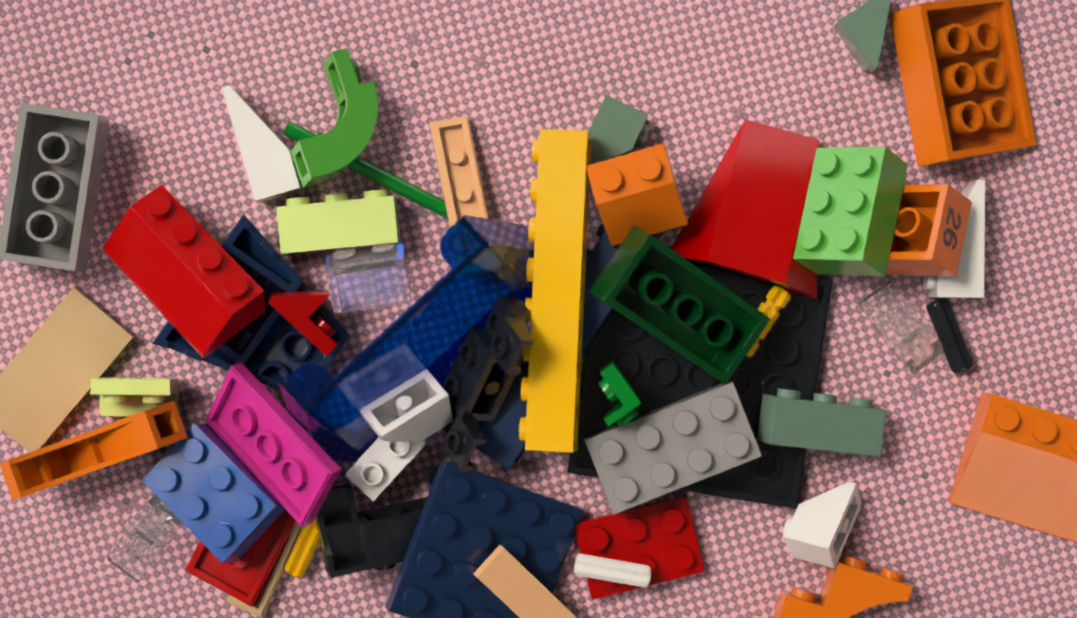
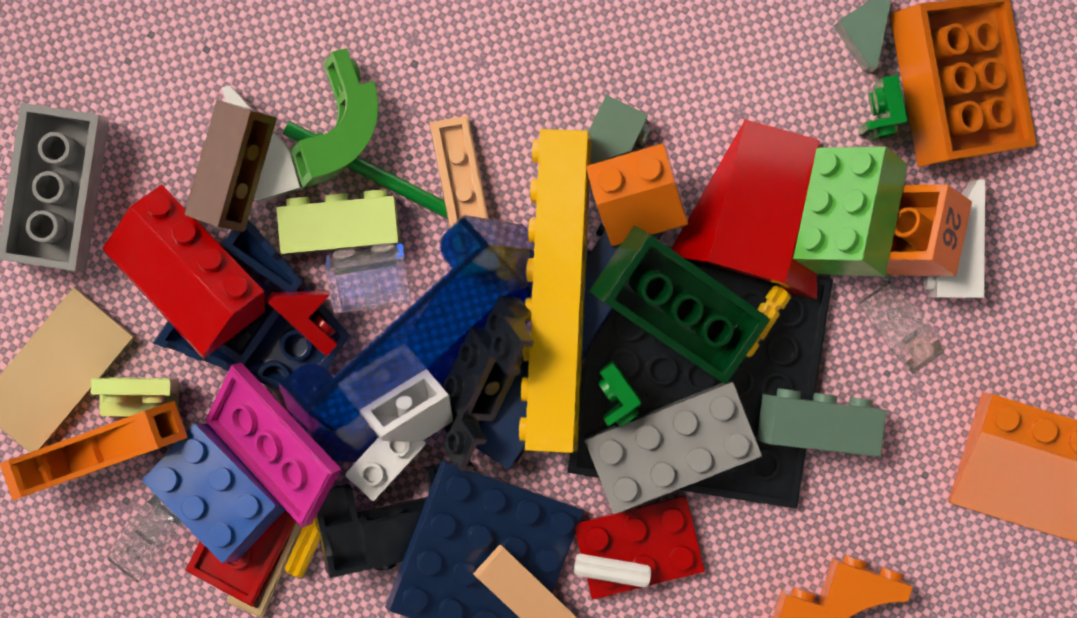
white slope [783,482,862,569] -> none
black axle [926,298,973,373] -> none
none -> brick [184,100,277,232]
none -> green bracket [858,74,907,141]

